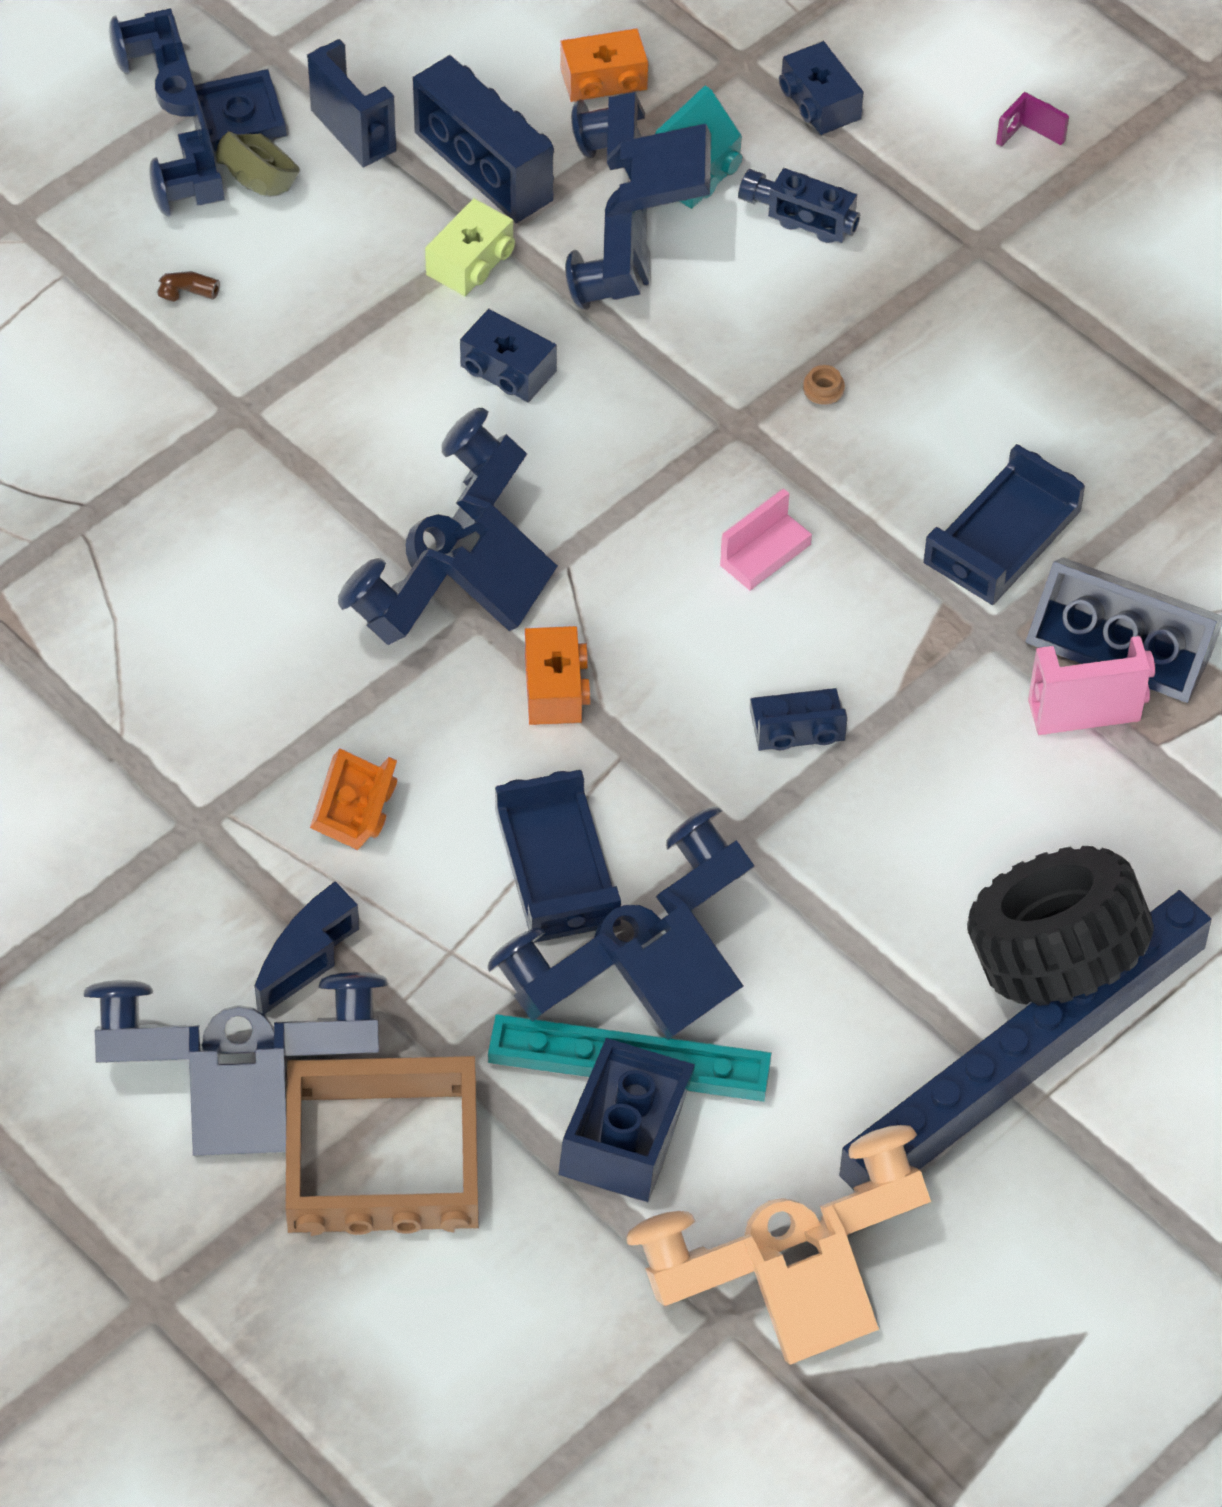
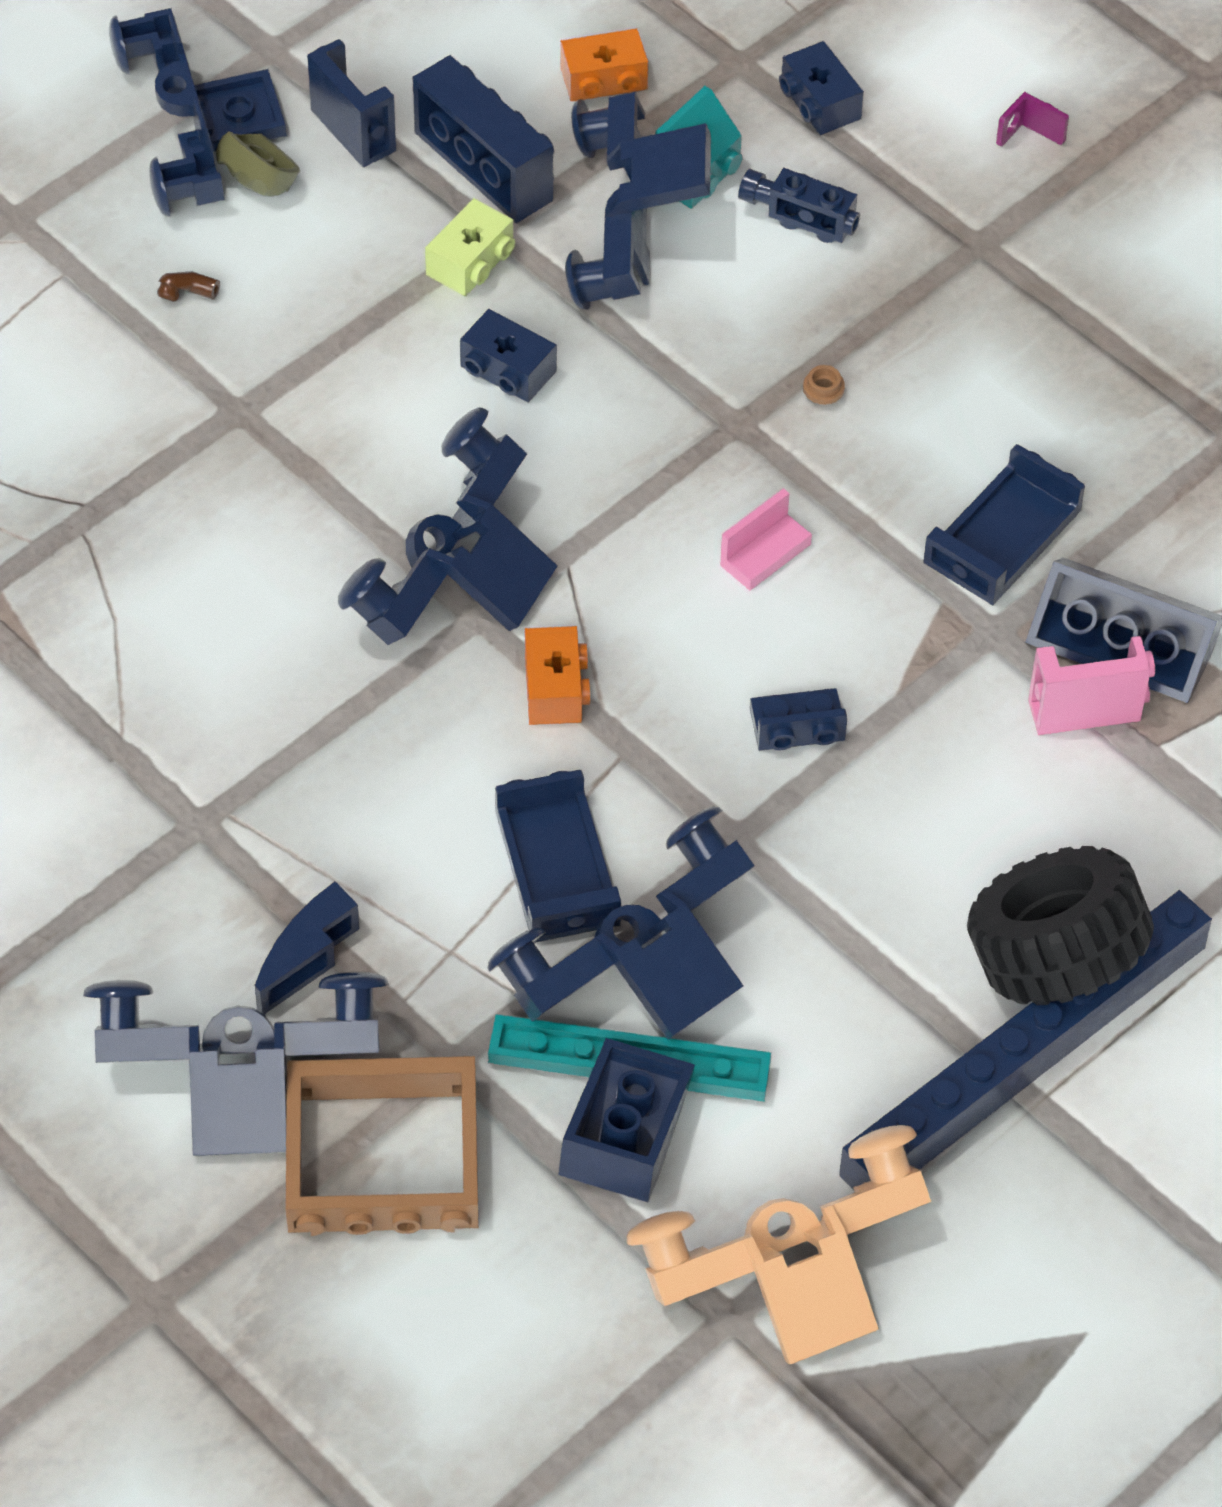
orange bracket [310,748,398,850] -> none

